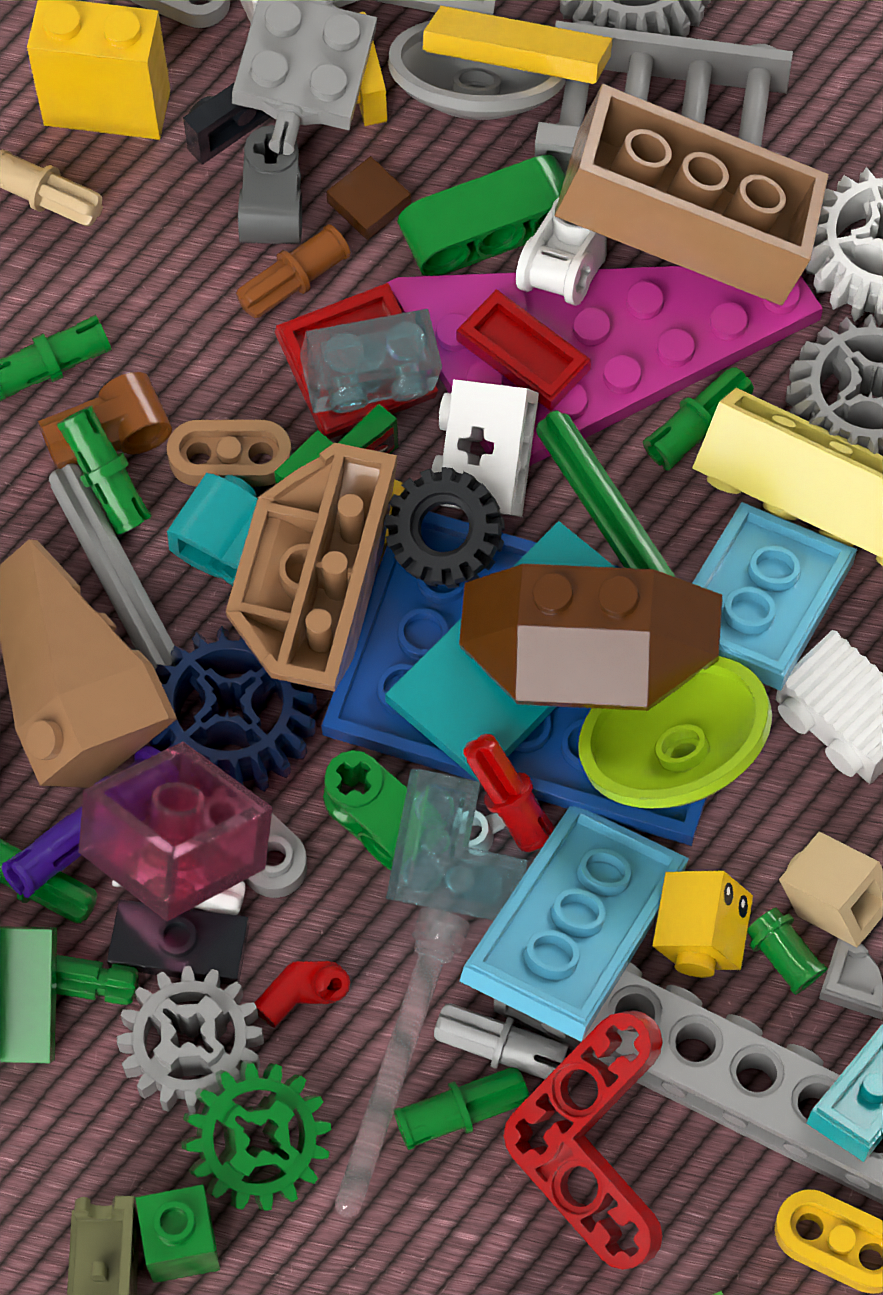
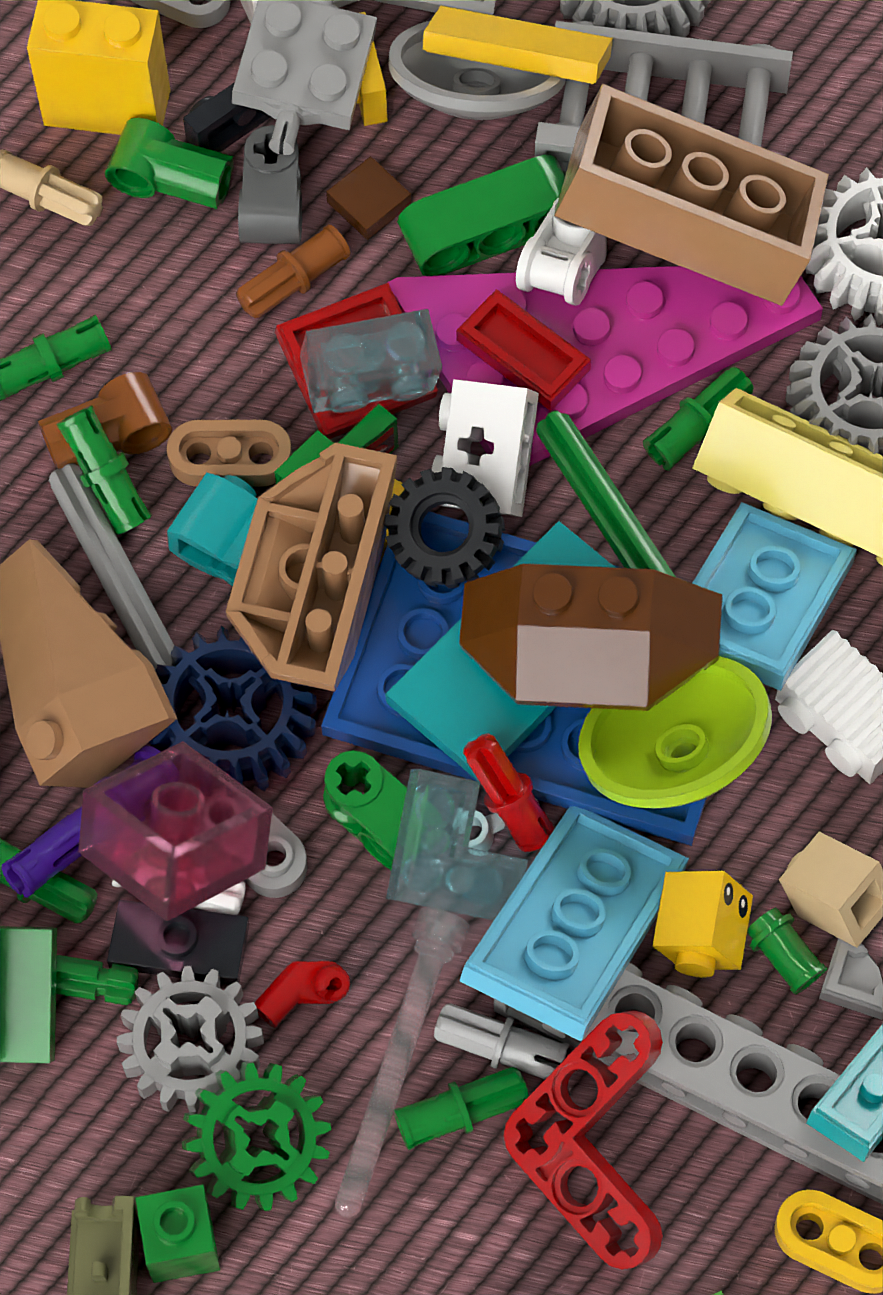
none -> green piece [105,118,234,209]

